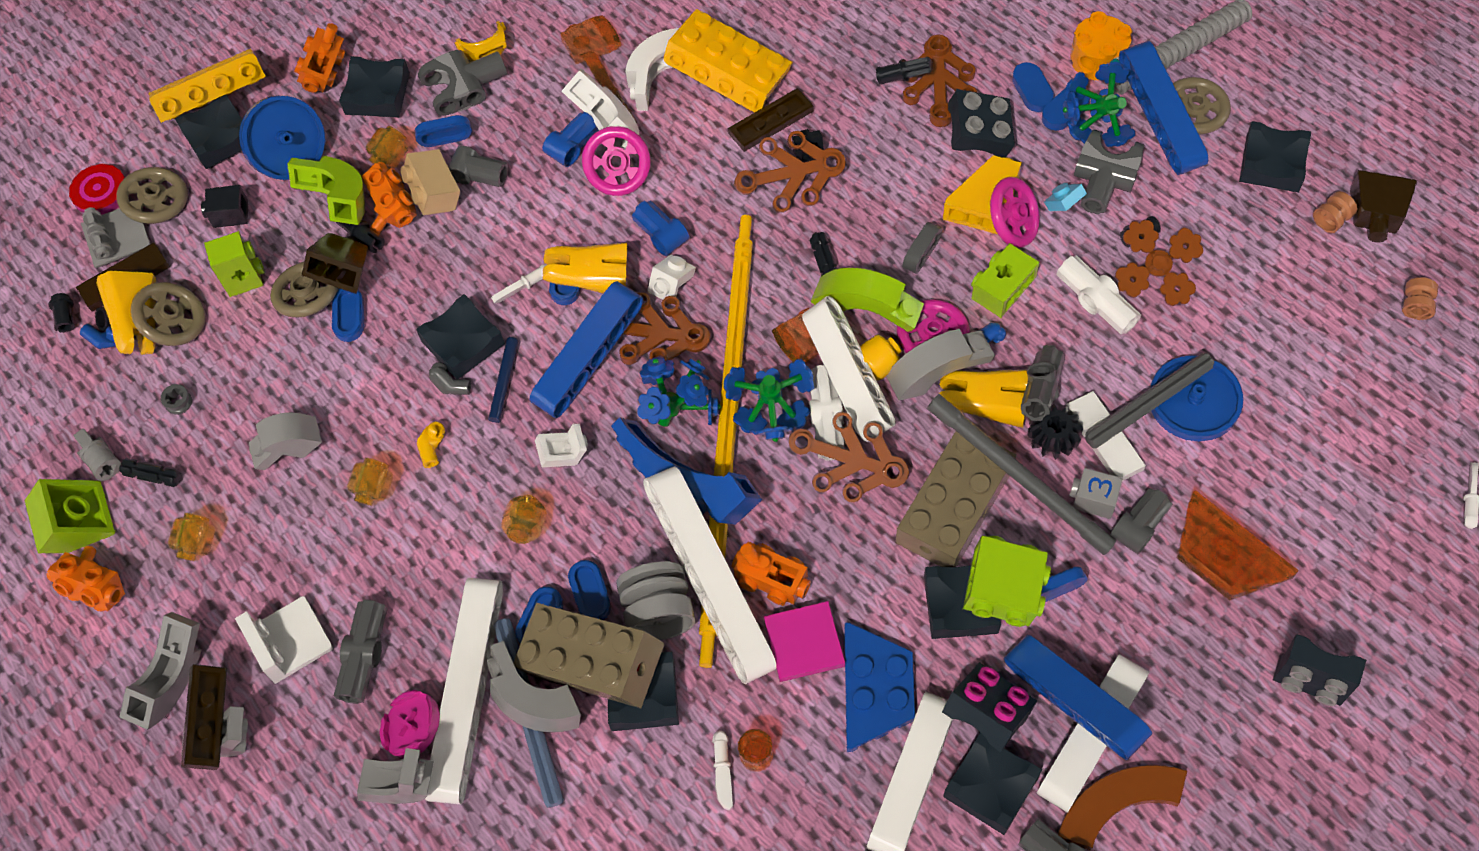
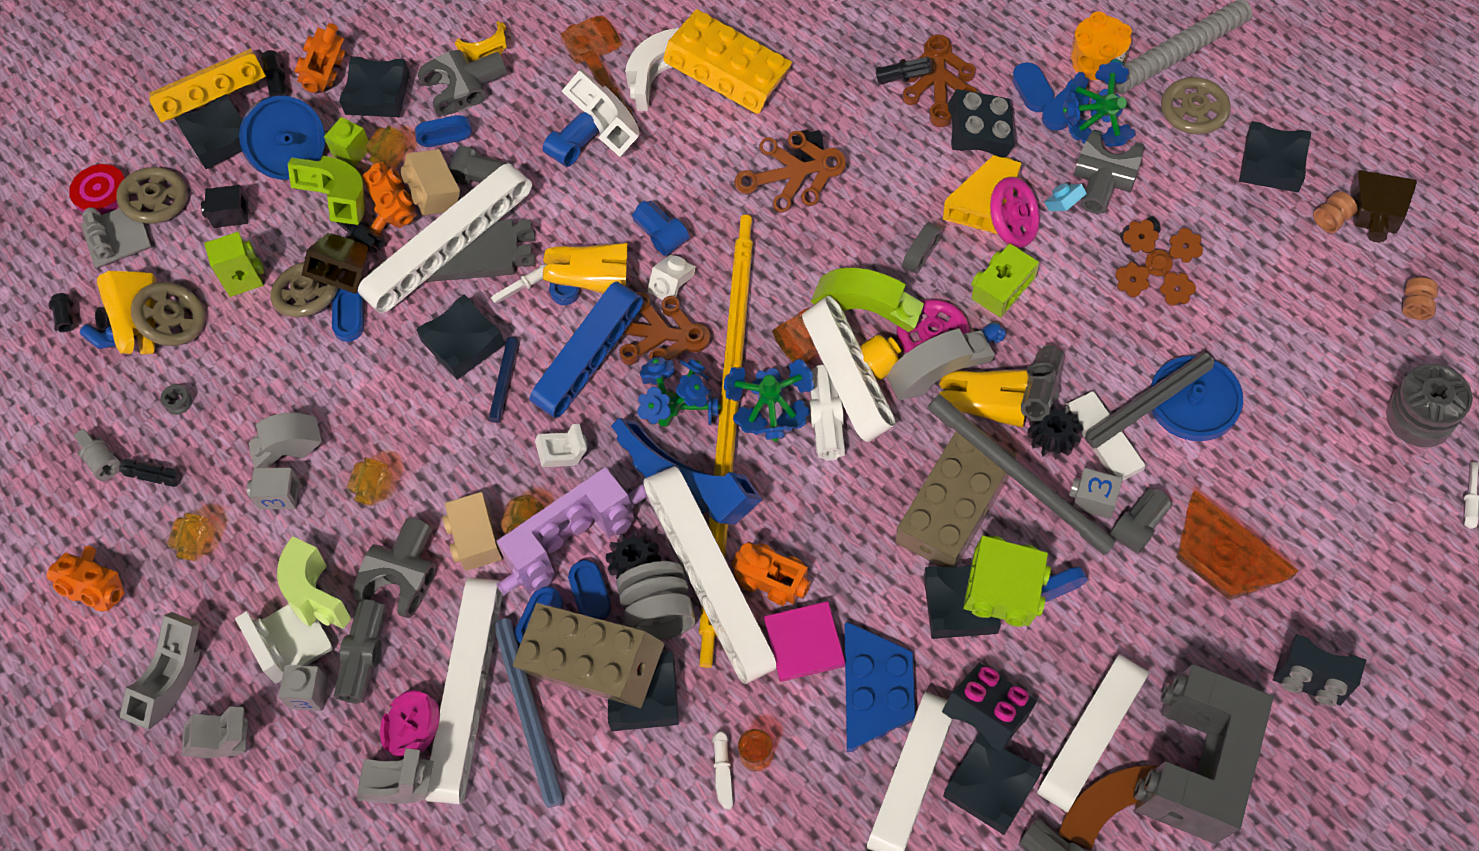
lime slope [24,479,115,553] -> none
dark brown tile [76,242,170,312] -> none
dark brown tile [181,664,227,770] -> none
yellow arm [417,421,445,468] -> none
dark grey arm [429,362,471,395] -> none
light grey arch [487,641,581,732] -> none
dark pink plate [582,126,651,196] -> none
dark brown tile [728,88,814,152] -> none
dark orange plant [788,412,909,502] -> none
black axle [809,232,837,277] -> none
blue beam [1003,634,1152,760] -> none
white piece [1056,255,1141,335] -> none
blue beam [1119,41,1208,175] -> none
none -> light grey brick [247,468,300,510]
none -> black axle [261,50,286,96]
none -> yellowish green arch [277,536,351,629]
none -> light grey brick [278,665,328,711]
none -> lime brick [324,117,371,168]
none -> dark grey connector [353,518,436,618]
none -> white beam [358,163,532,313]
none -> dark grey tile [426,219,535,282]
none -> tan brick [442,492,502,571]
none -> lavender brick [496,467,647,596]
none -> black gear [605,530,662,580]
none -> dark grey piece [1133,664,1274,844]
none -> flat silver wheel [1386,364,1473,447]

